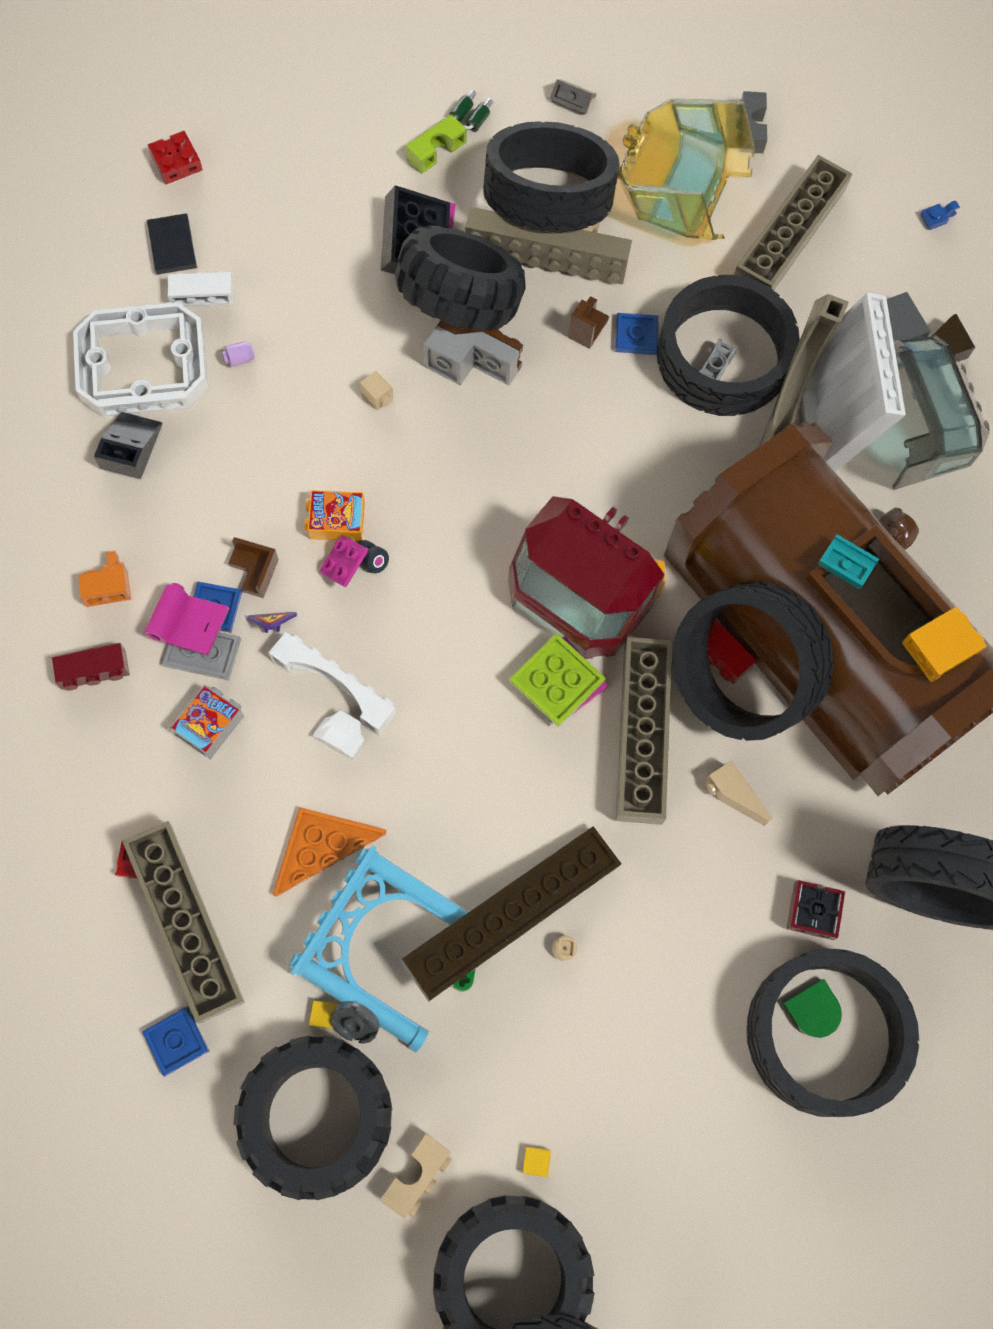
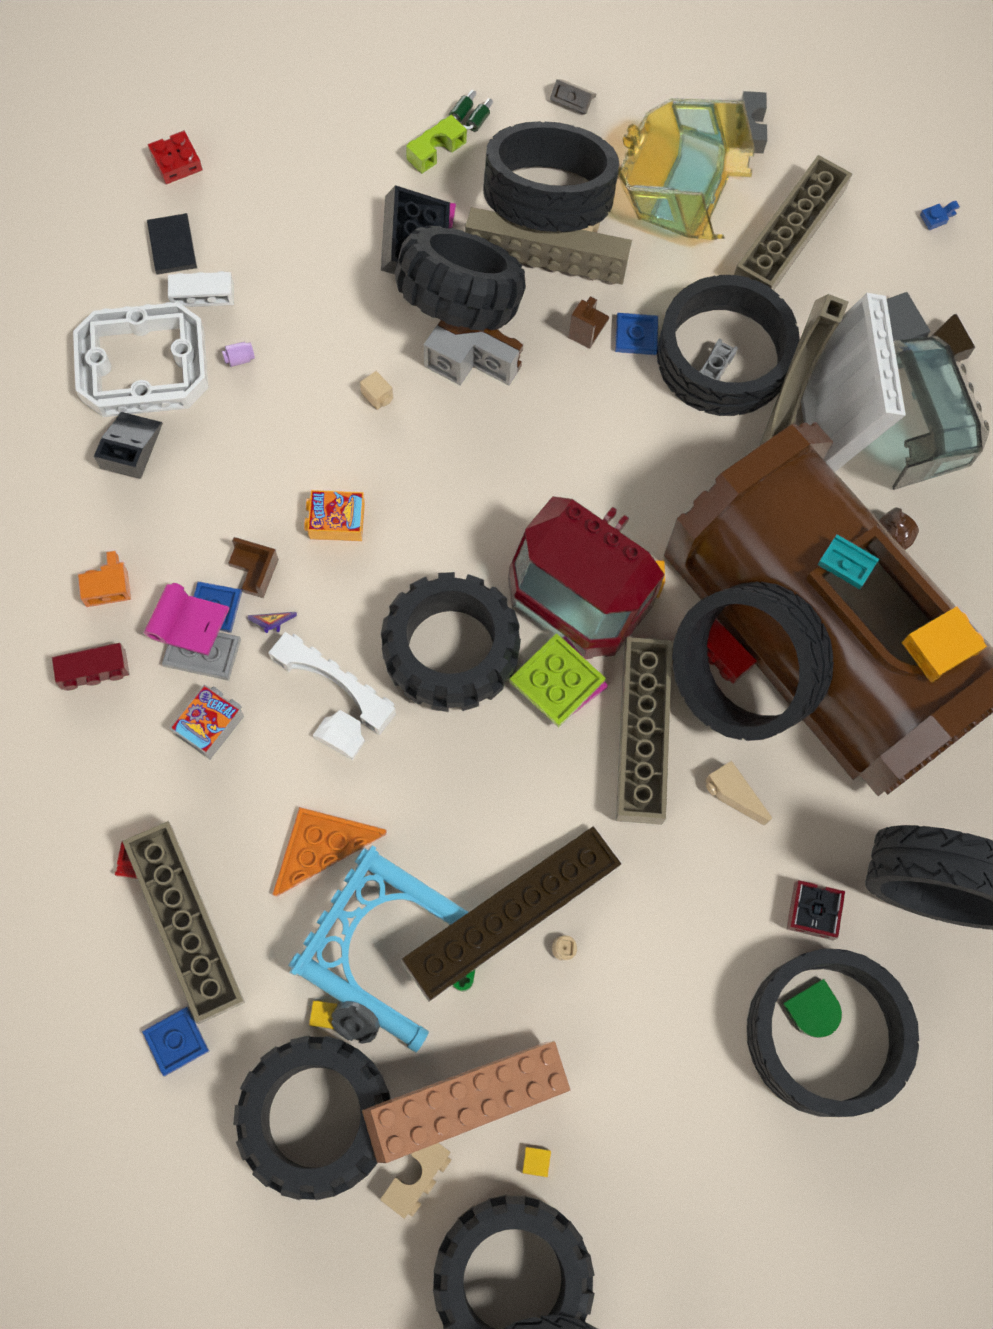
dark pink plate [319,535,389,588] -> none
none -> nougat brick [362,1041,571,1163]
none -> black tyre [381,572,521,712]

